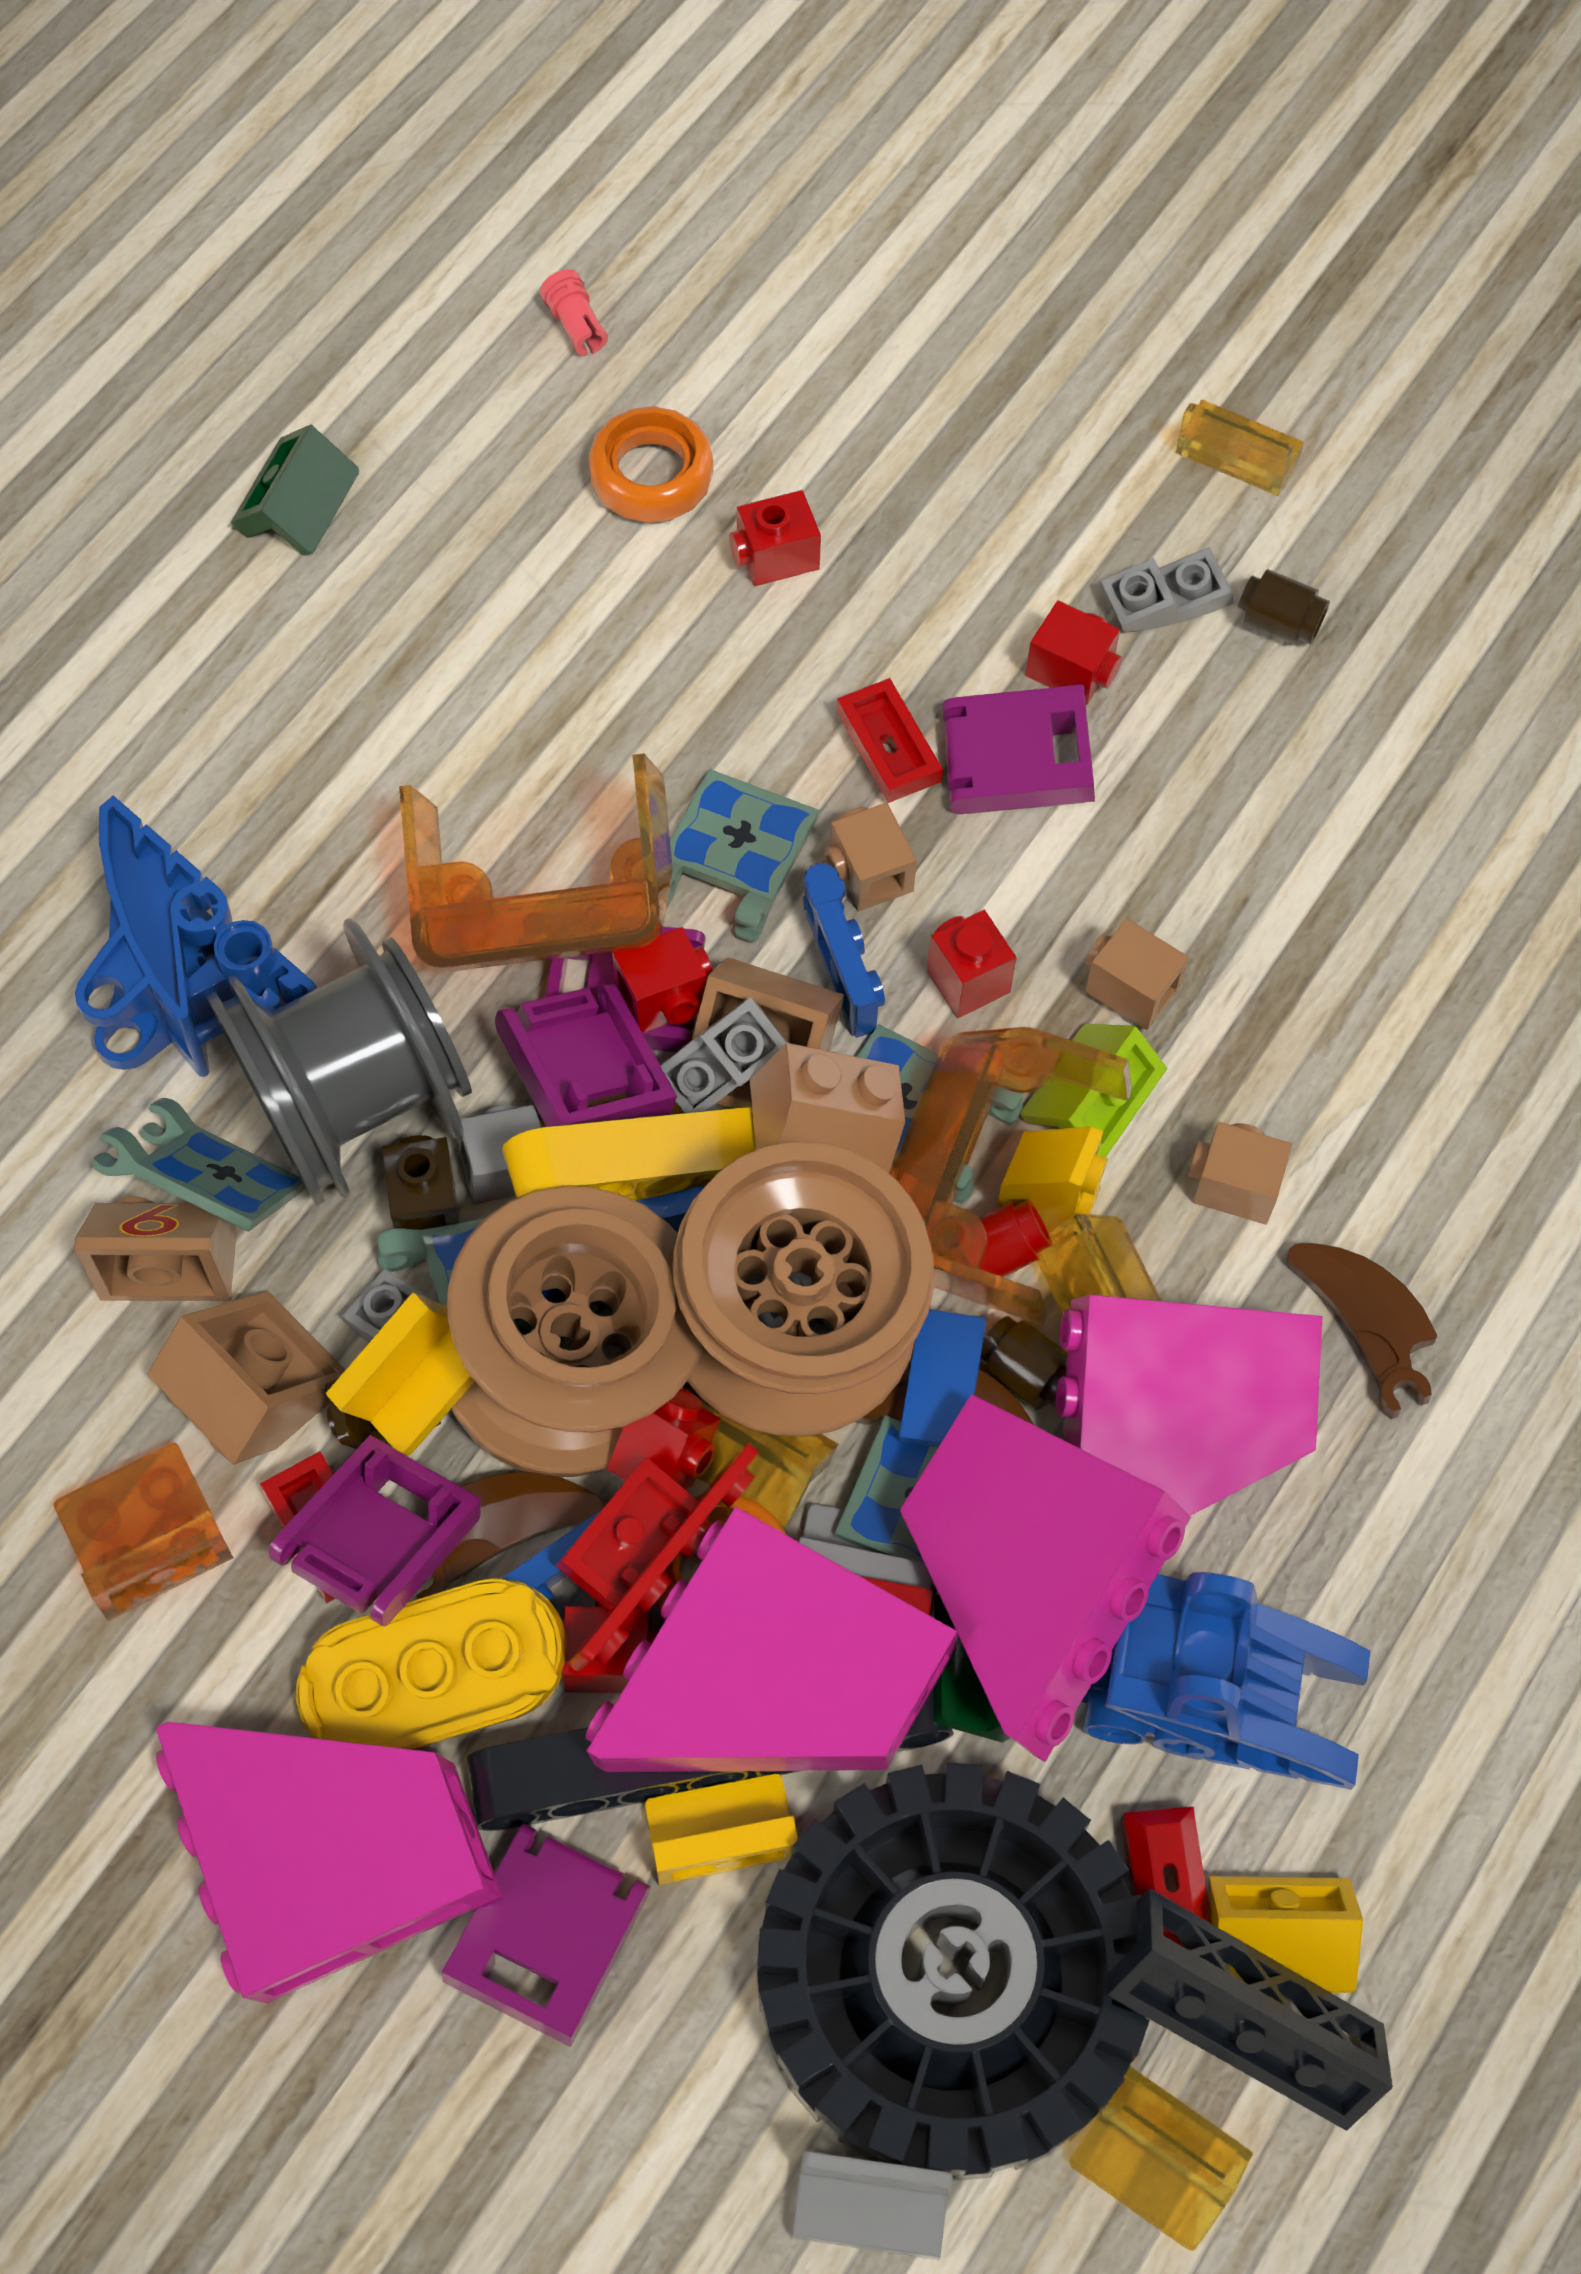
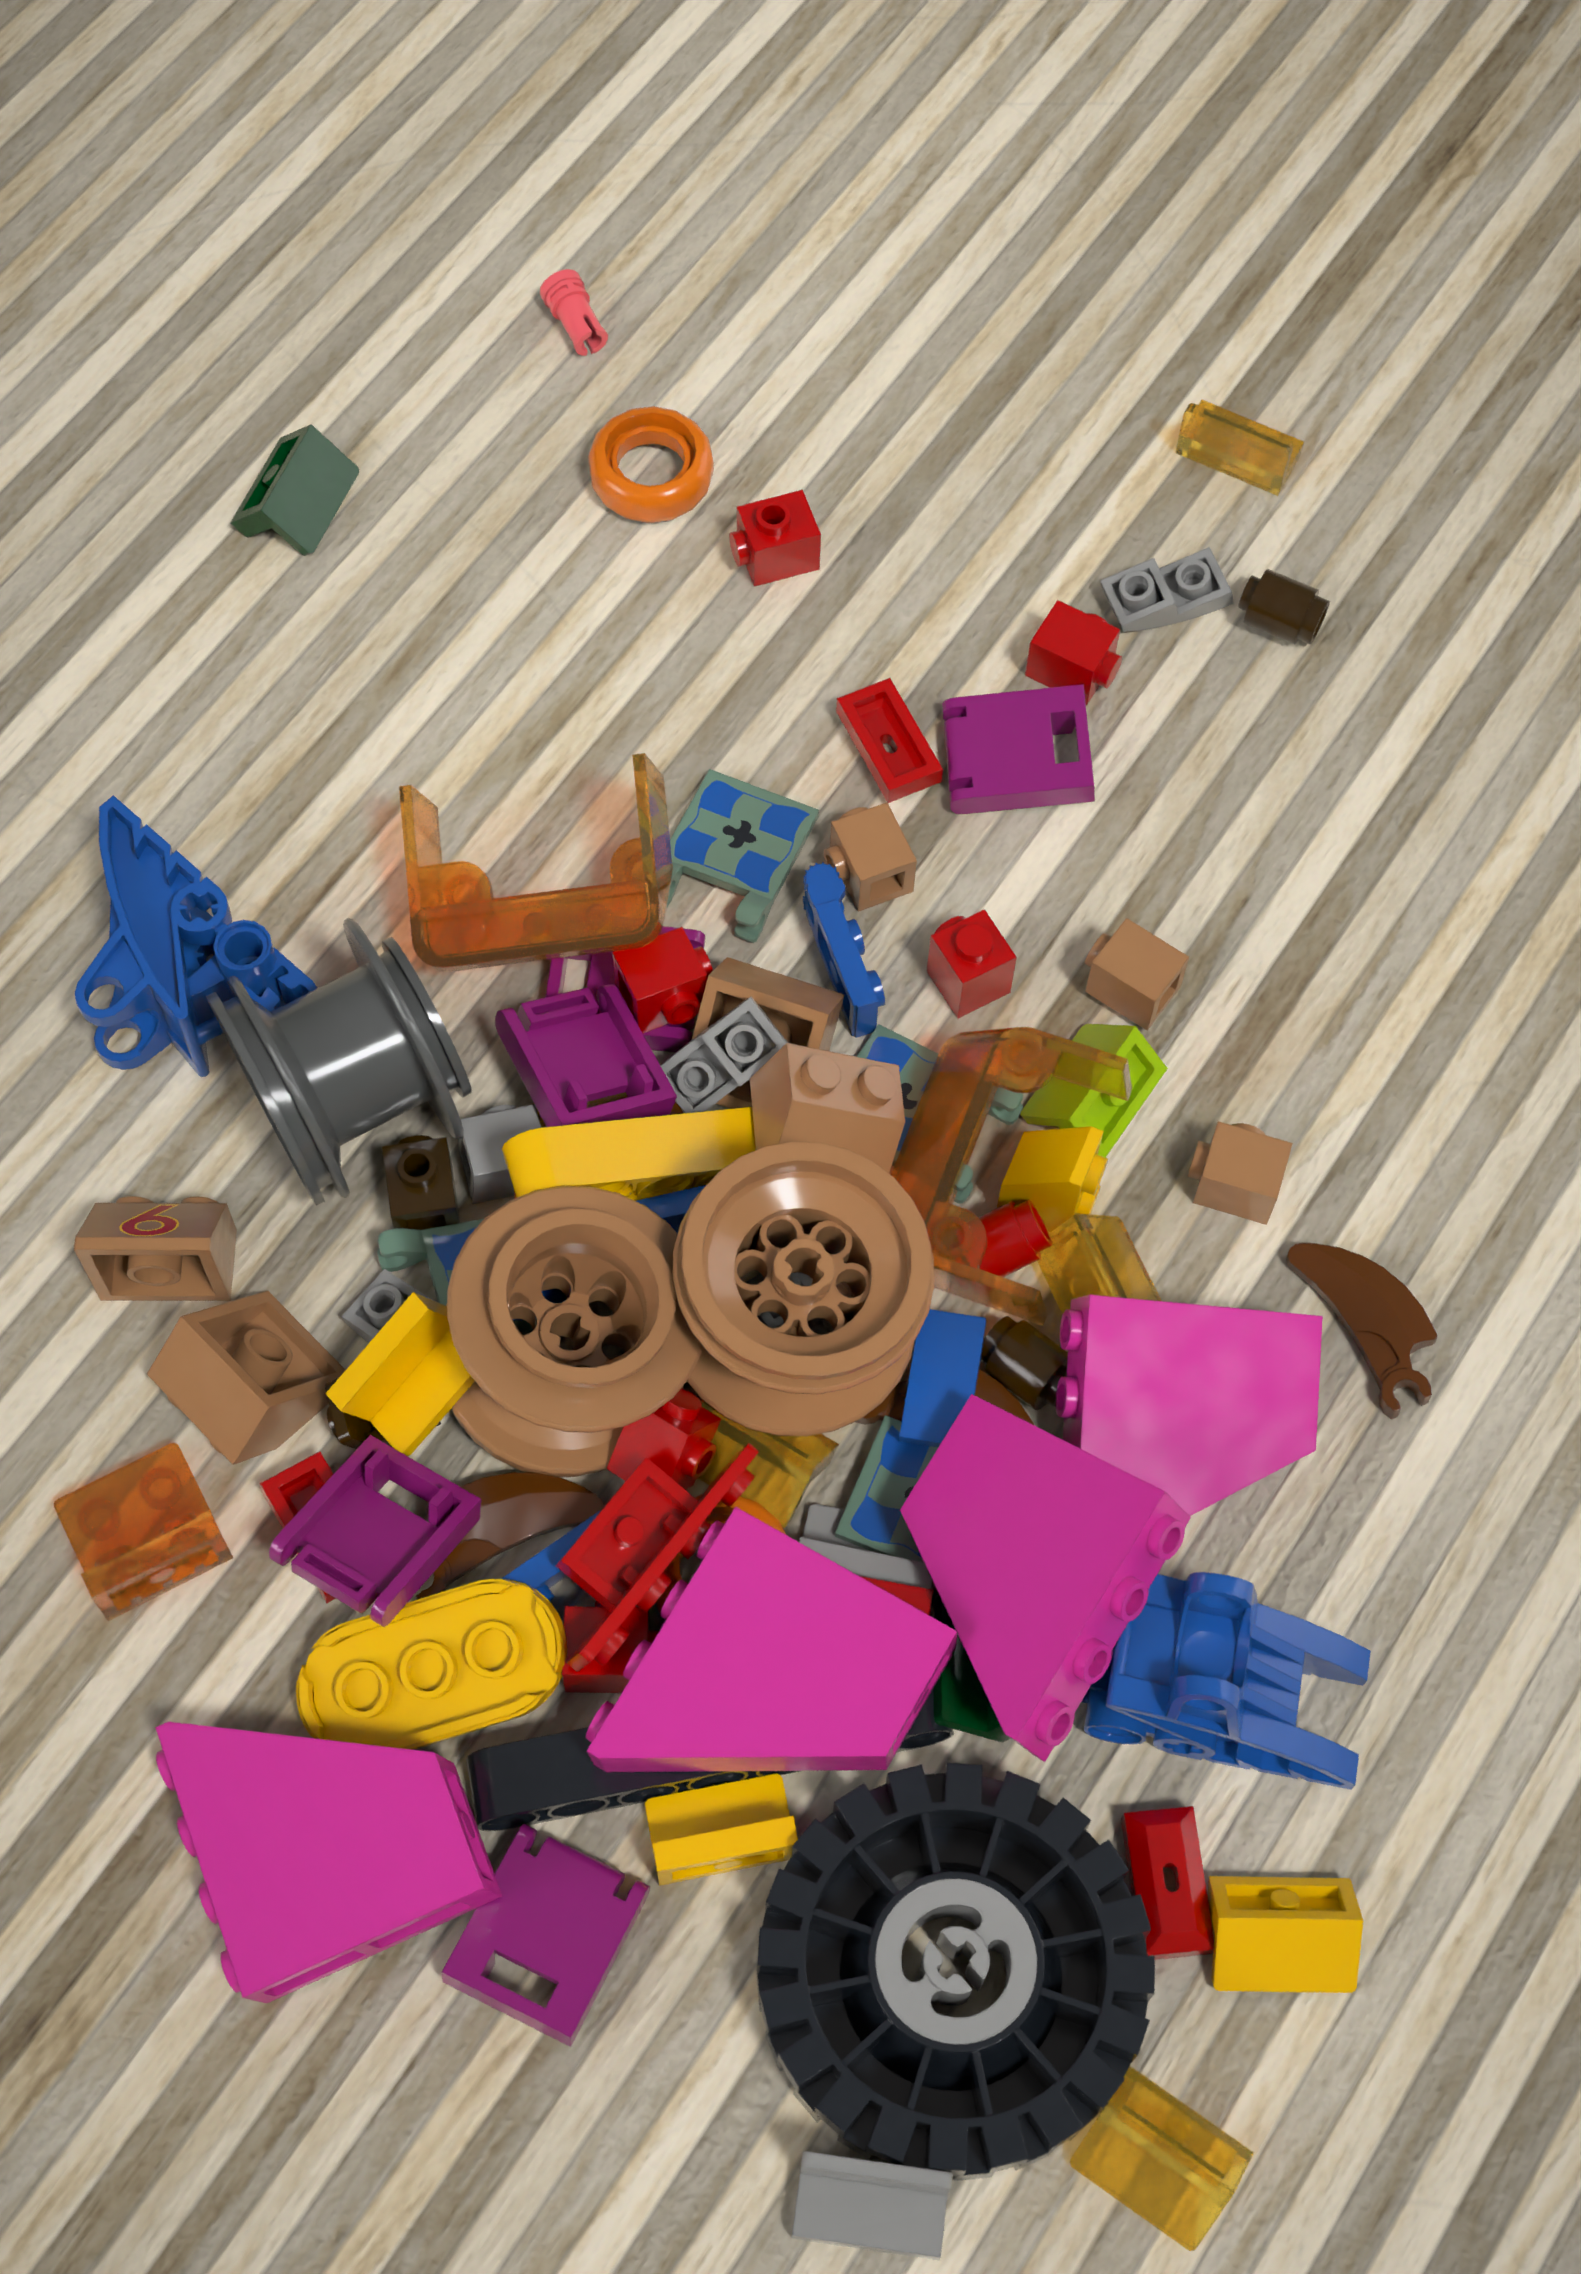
sand green flag [92,1098,304,1232] -> none
black fence [1107,1888,1393,2131] -> none

